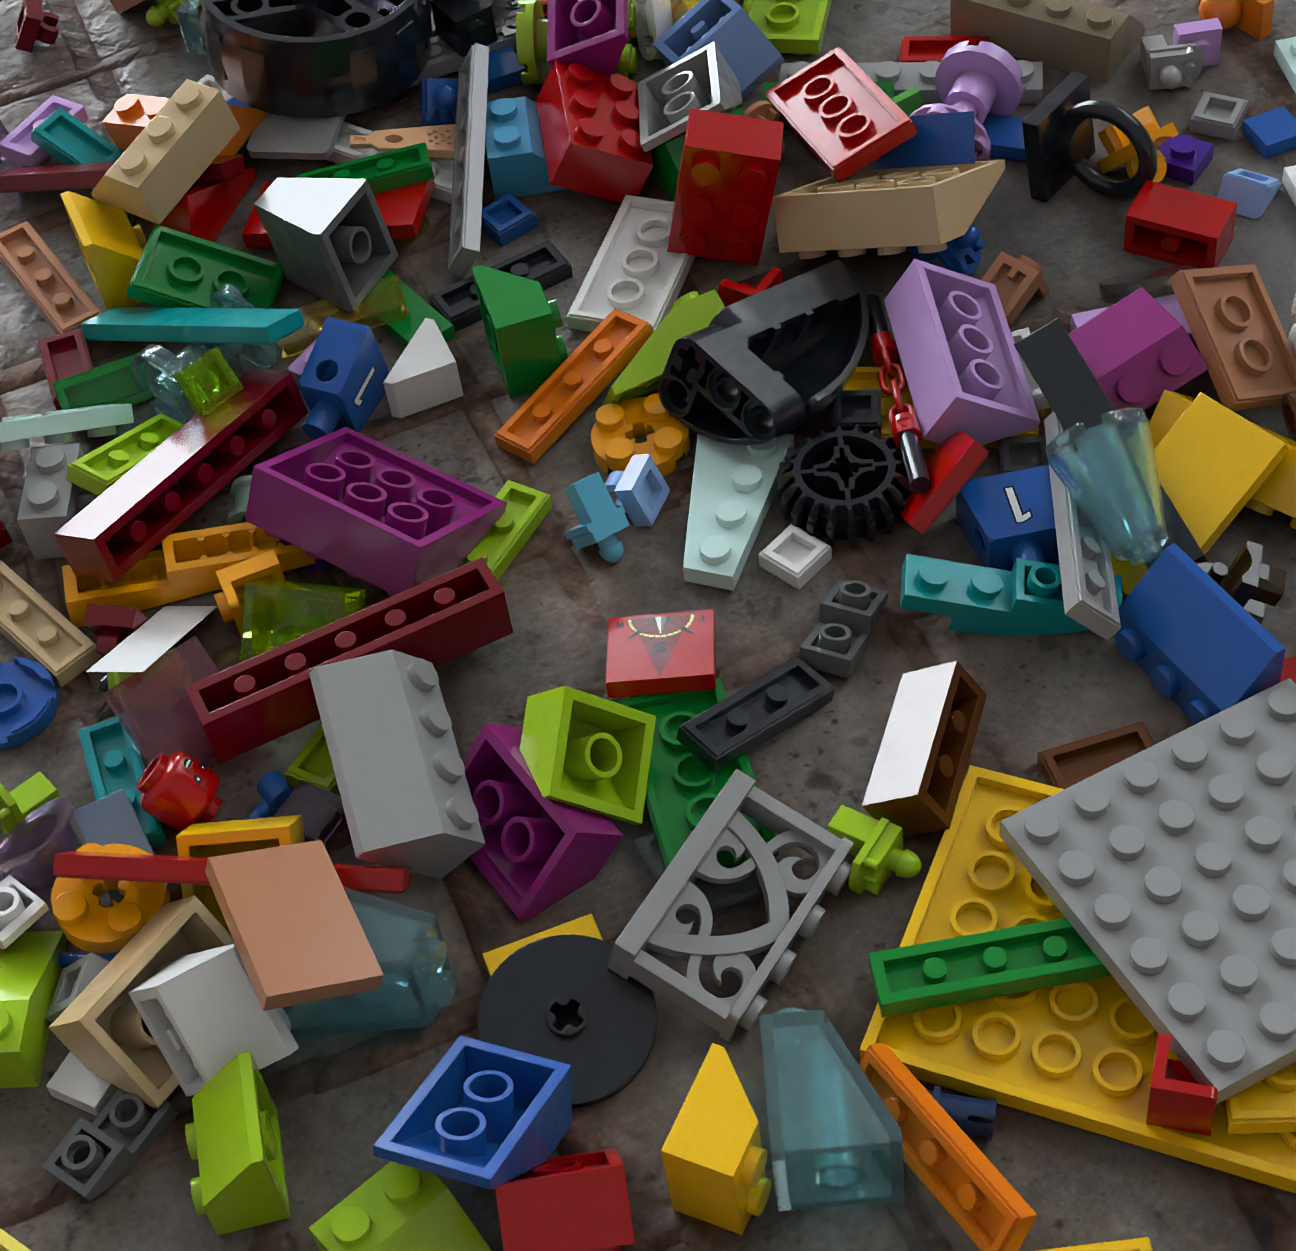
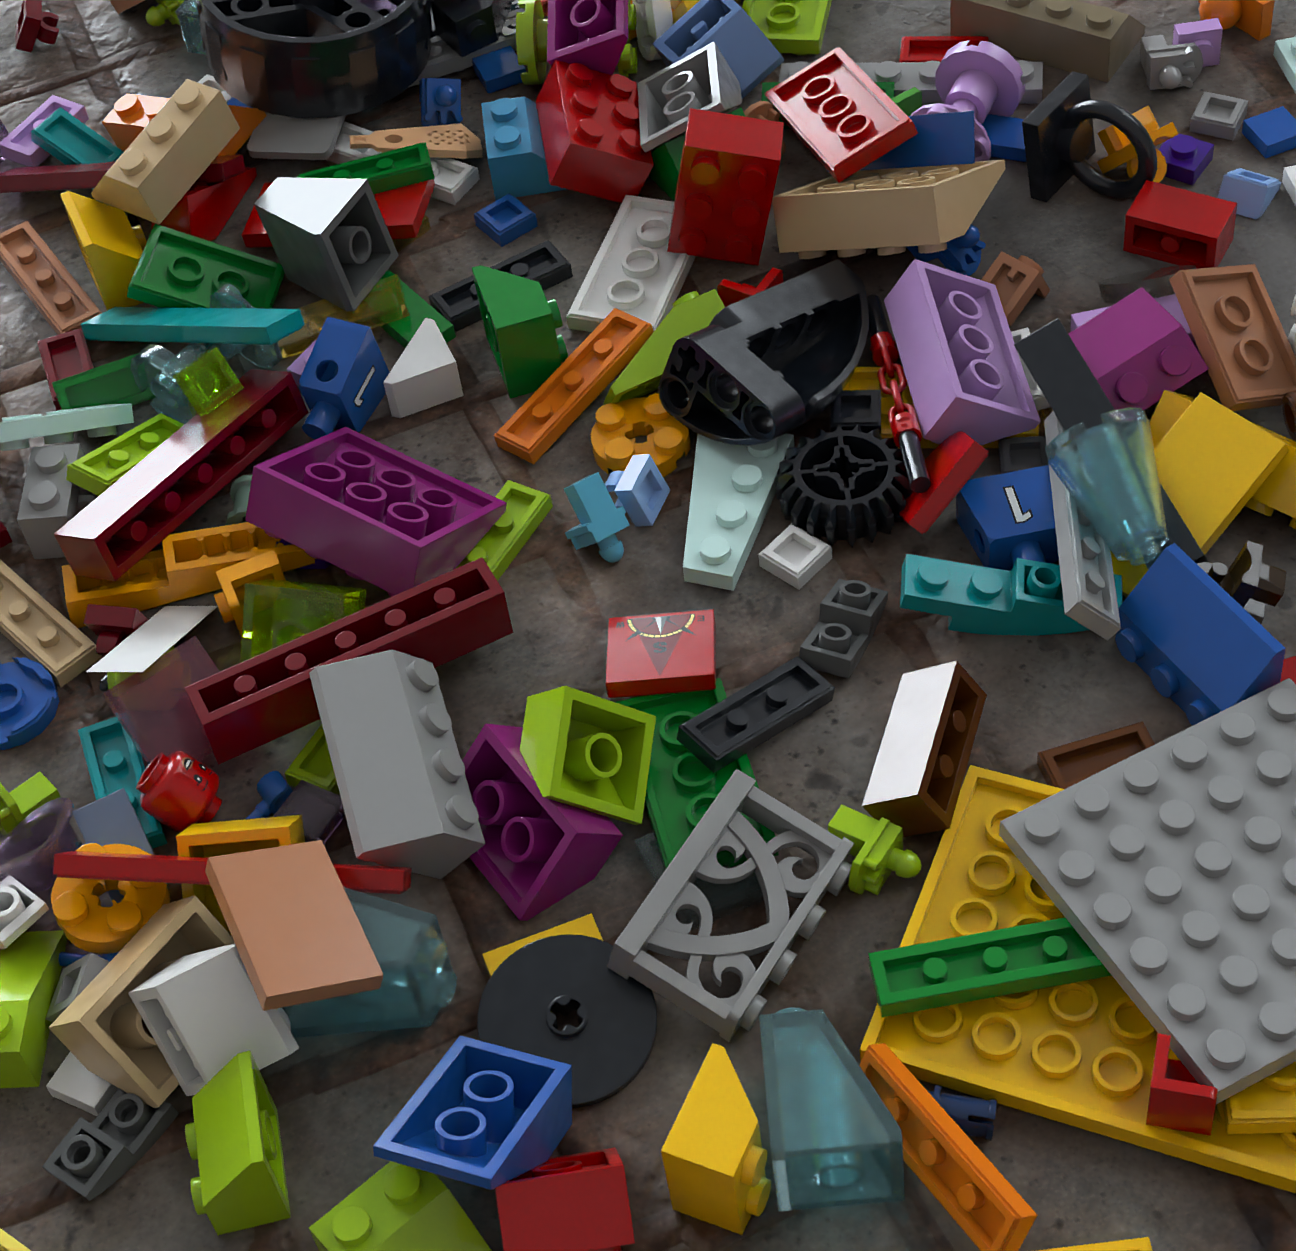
light grey tile [448,43,489,279] -> none

